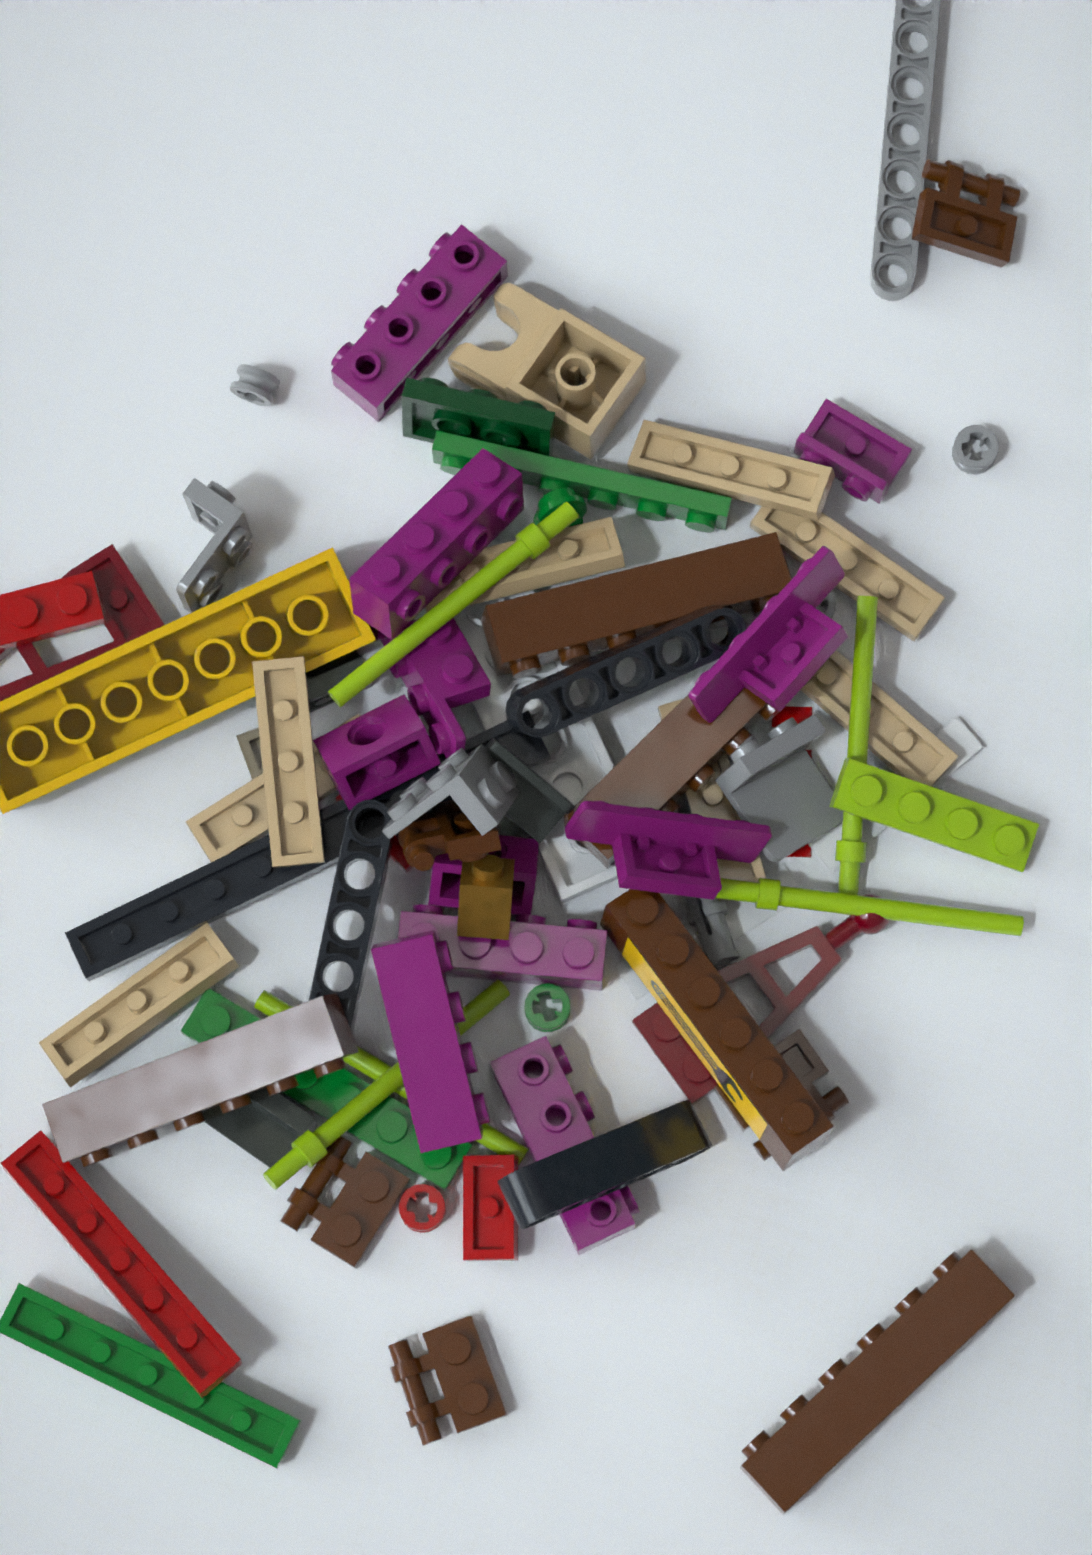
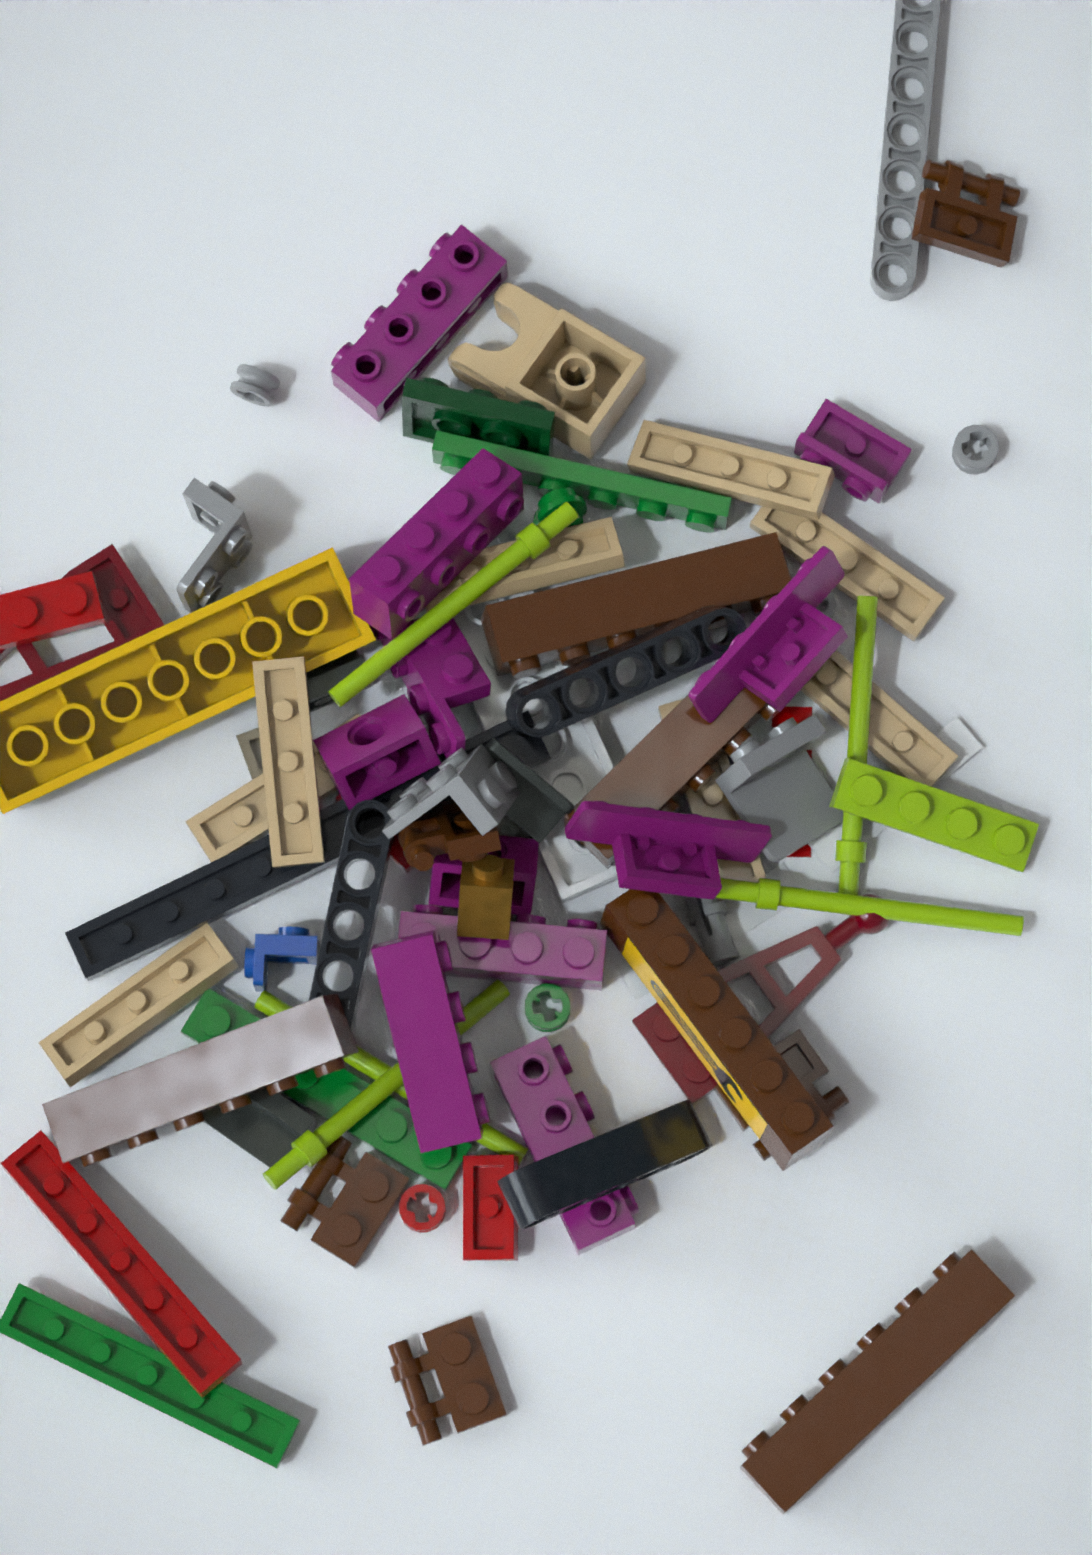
none -> blue bracket [244,926,320,992]

